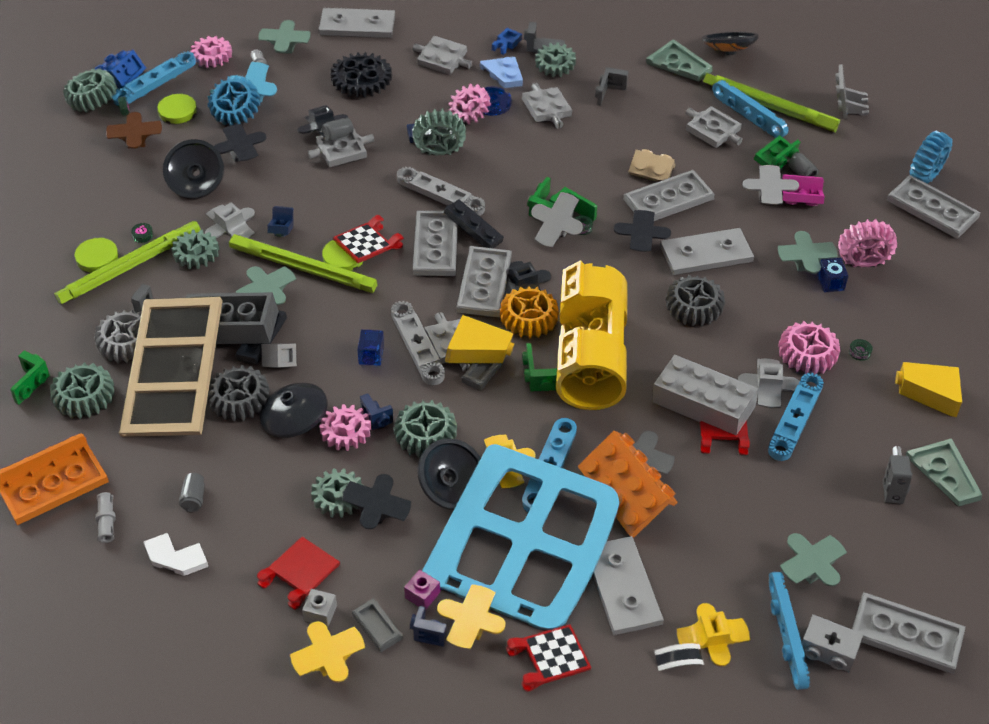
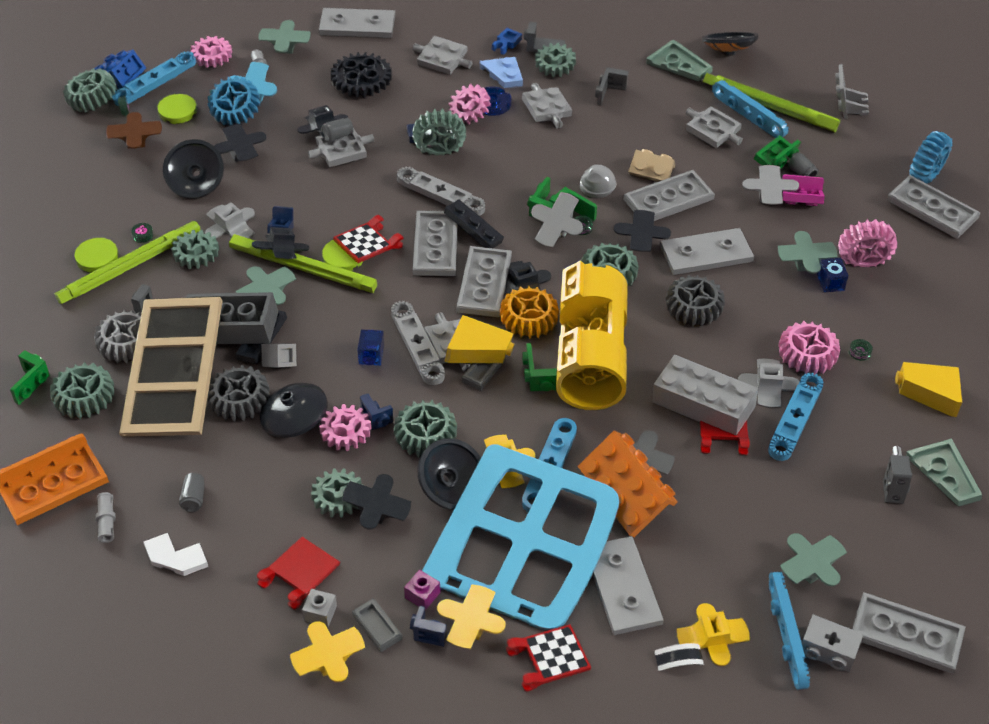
none -> black piece [252,227,310,259]
none -> light grey hat [579,164,616,198]
none -> sand green gear [582,242,639,286]

